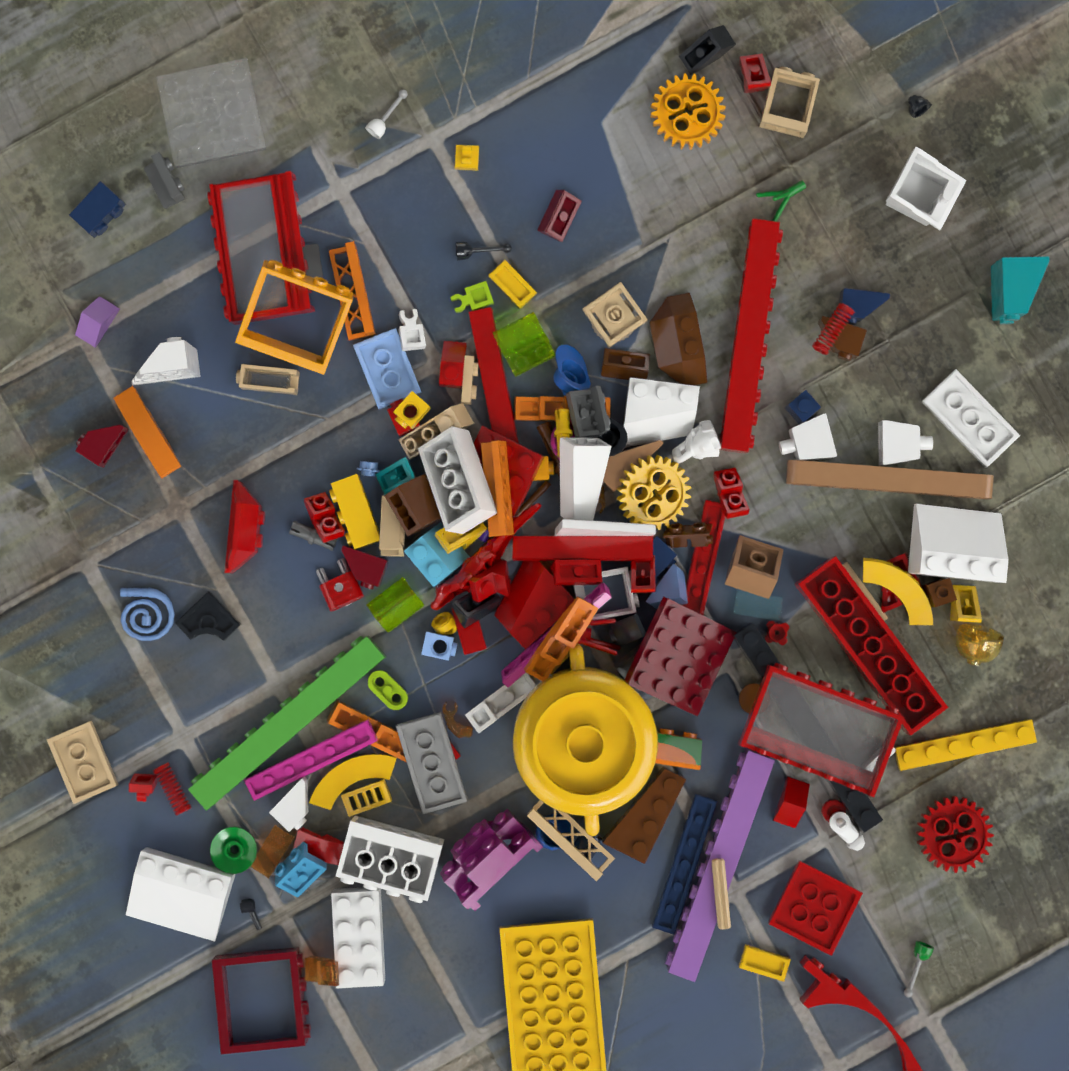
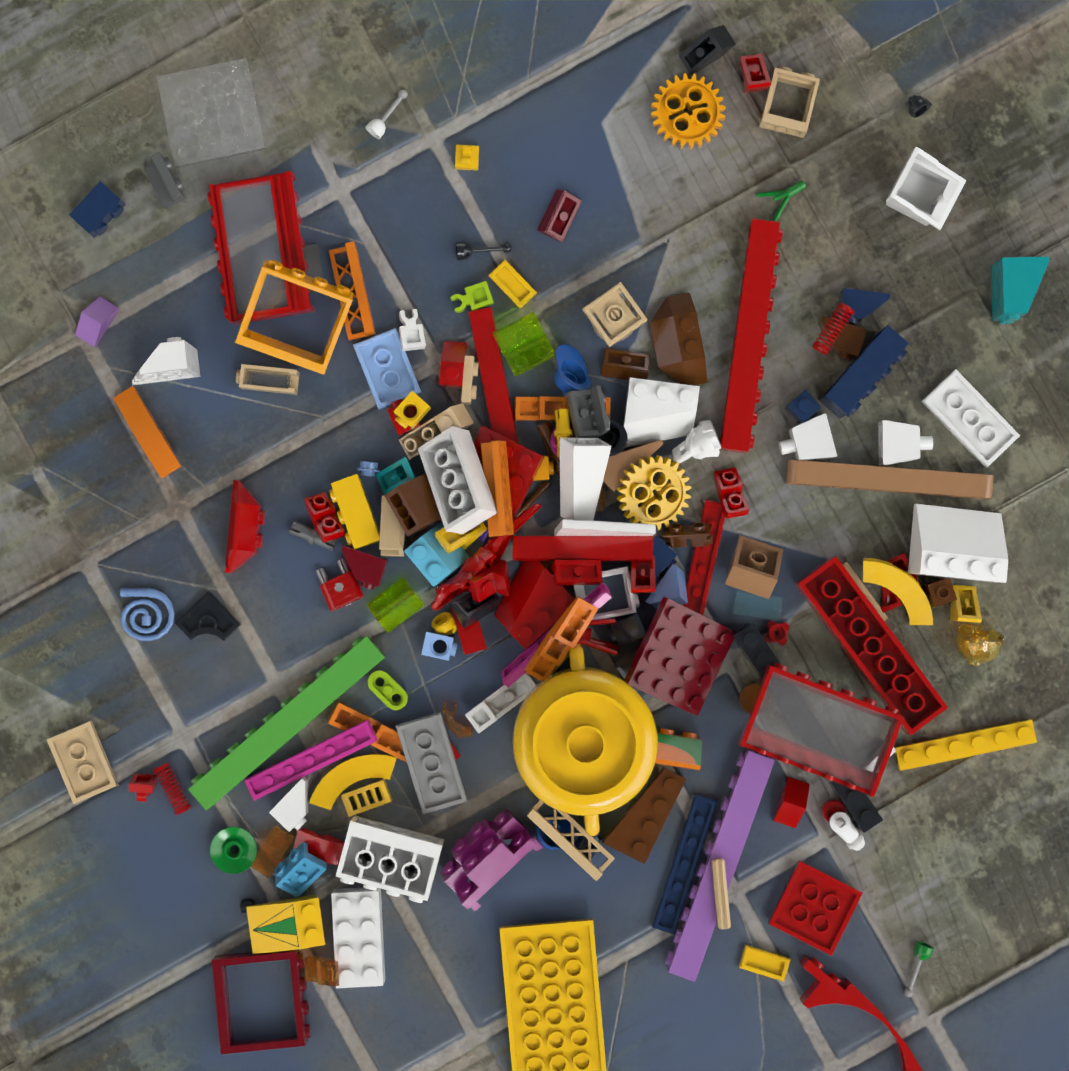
dark red slope [75,425,129,468] -> none
white slope [126,847,235,941] -> none
red gear [916,796,994,873] -> none
none -> yellow slope [246,894,325,954]
none -> dark blue brick [819,325,909,419]

